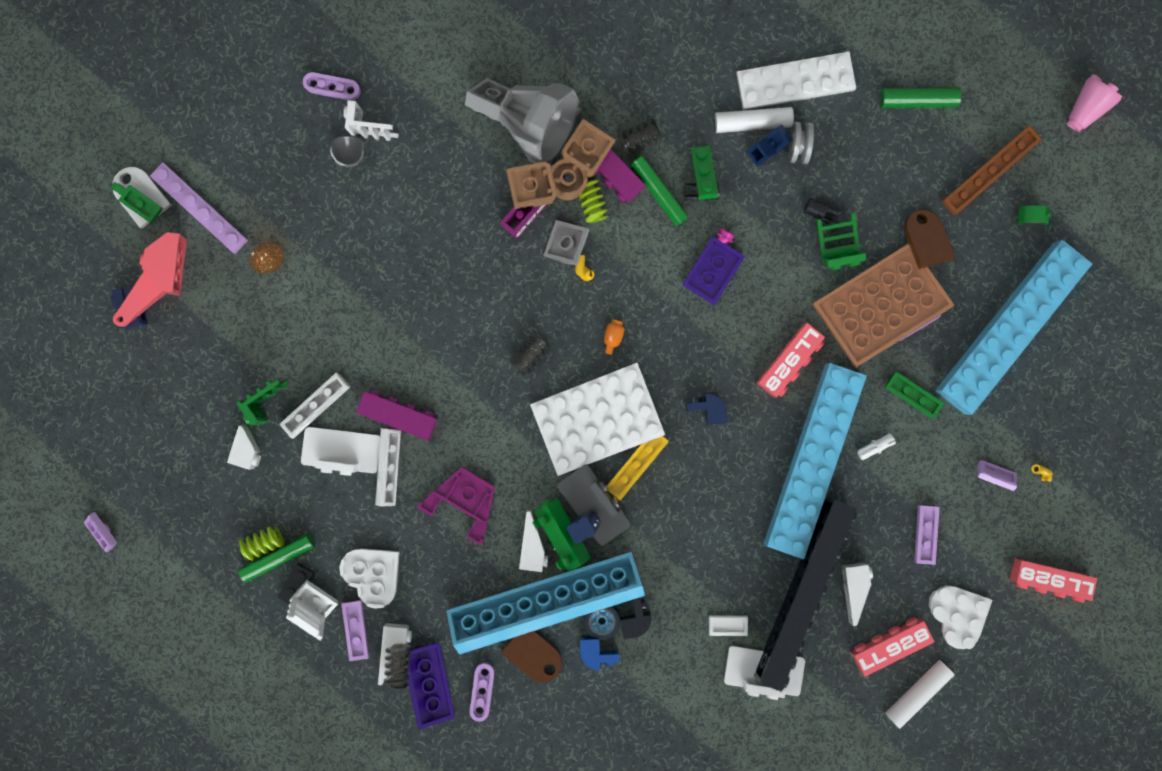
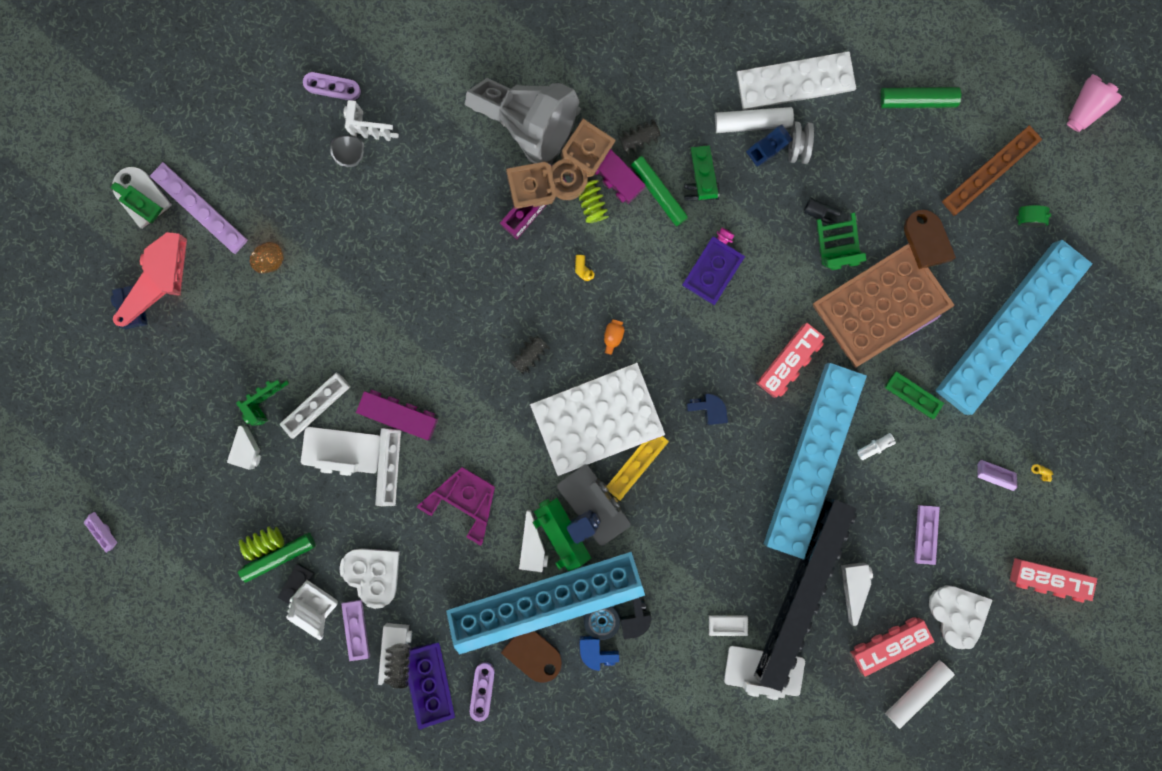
light grey slope [543,220,590,266] -> none

